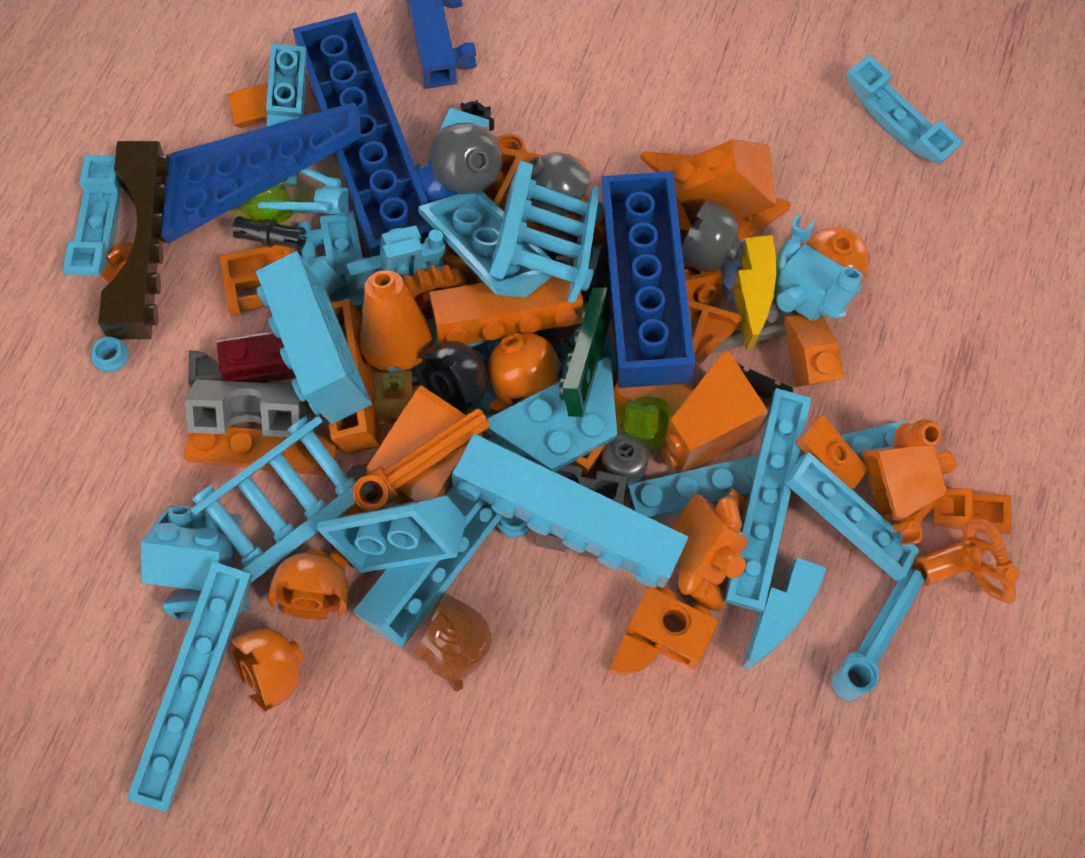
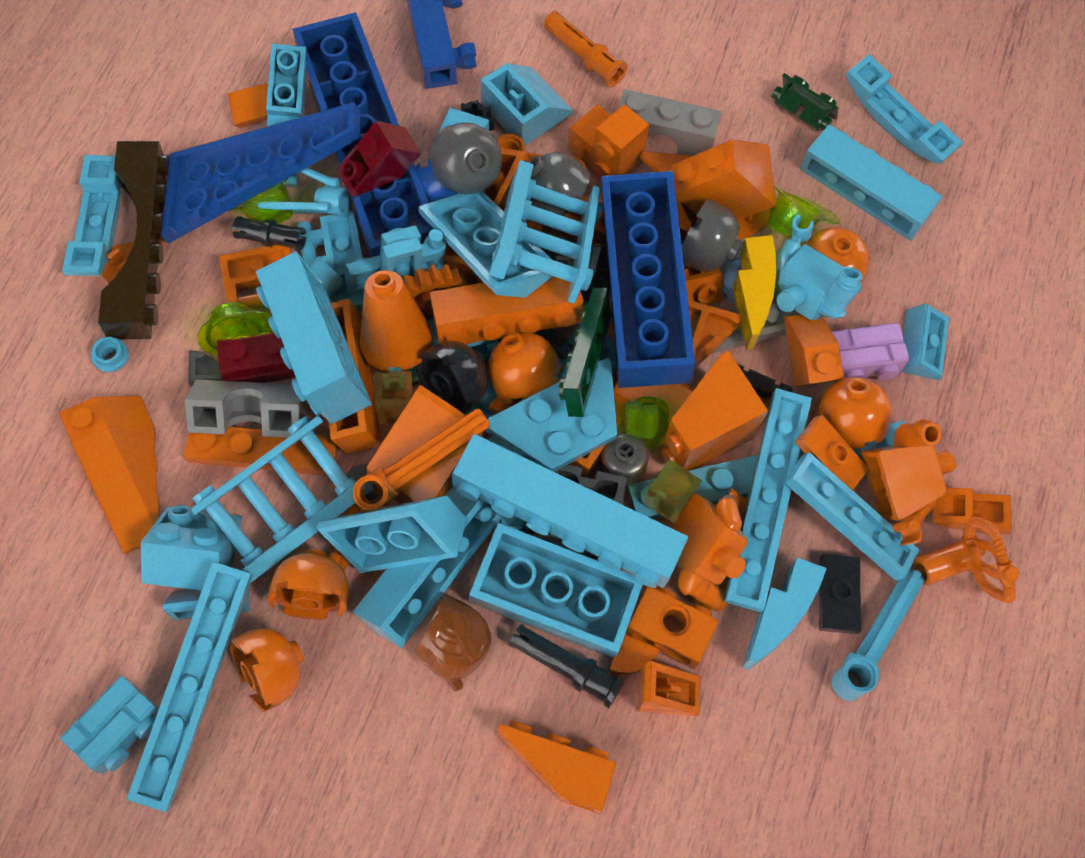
none -> orange wedge [59,396,160,555]
none -> medium azure brick [60,675,159,775]
none -> clear neon green piece [197,301,274,356]
none -> dark red slope [336,121,421,197]
none -> medium azure brick [469,523,643,658]
none -> medium azure slope [481,63,573,145]
none -> orange slope [498,721,617,815]
none -> black pin [509,624,626,709]
none -> orange pin [543,11,628,88]
none -> orange brick [568,104,650,179]
none -> light grey arch [618,89,721,156]
none -> orange slope [638,661,701,716]
none -> clear yellow brick [644,460,702,524]
none -> clear neon green piece [768,185,840,236]
none -> dark green hinge [771,73,839,131]
none -> medium azure brick [800,124,943,241]
none -> orange cylinder [817,377,892,449]
none -> black plate [819,554,861,634]
none -> lavender brick [832,323,909,382]
none -> medium azure slope [902,303,949,380]

